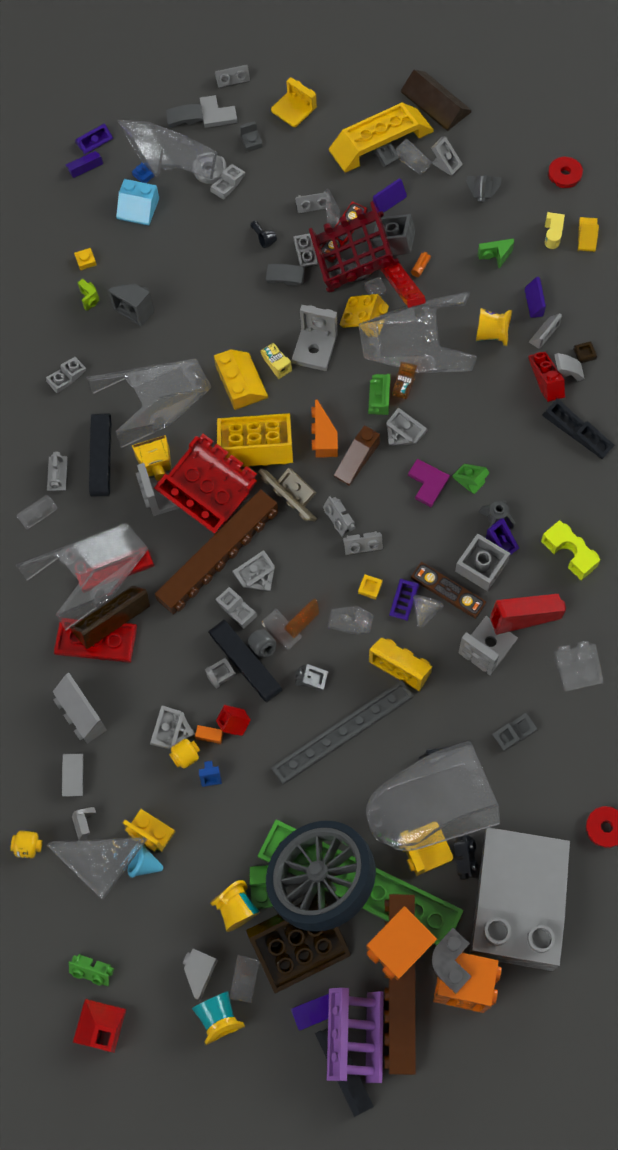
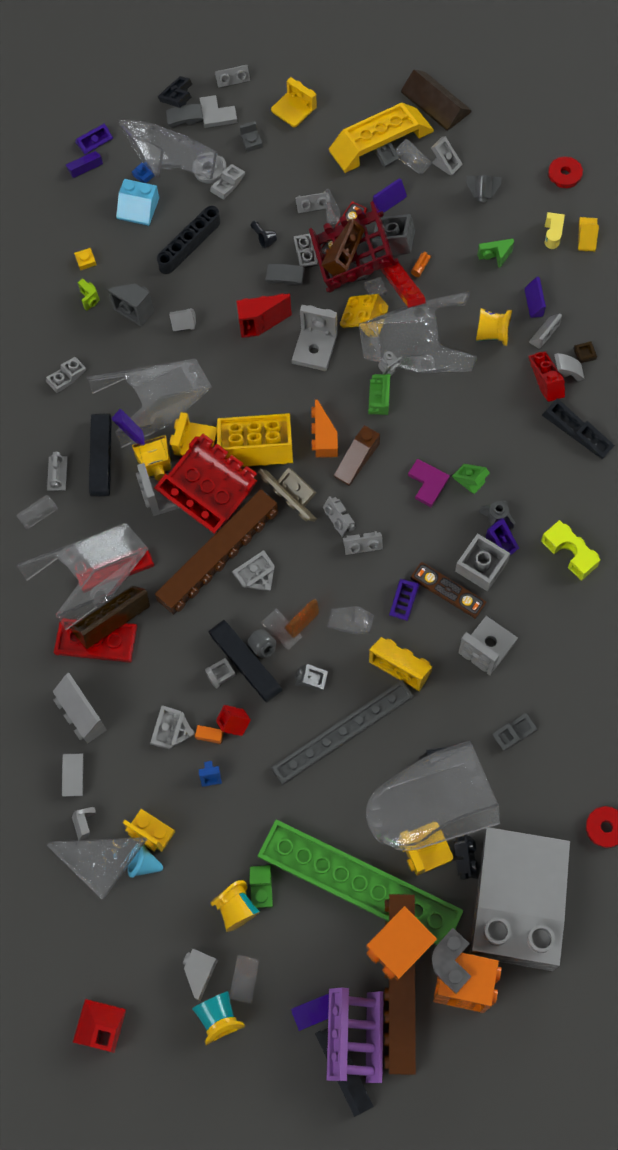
yellow head [10,830,42,859] -> none
bright green hinge [69,954,114,986] -> none
yellow head [169,739,200,769] -> none
yellow slope [214,349,268,410] -> none
light grey slope [215,587,257,629] -> none
dark brown slope [246,895,351,994] -> none
light yellow leg [261,343,292,379] -> none
wheel [266,821,376,931] -> none
yellow plate [358,574,383,600] -> none
light grey slope [386,408,428,446] -> none
clear orange leg [392,361,417,399] -> none
clear hat [413,595,444,628] -> none
red slope [490,594,566,635] -> none
clear plate [554,641,604,691] -> none
none -> dark purple slope [112,409,145,446]
none -> black plate [157,76,192,108]
none -> black beam [157,206,221,274]
none -> light grey tile [169,308,196,331]
none -> yellow bracket [170,412,217,456]
none -> red slope [236,293,292,338]
none -> reddish brown slope [321,219,365,276]
none -> light grey hinge [378,351,402,376]

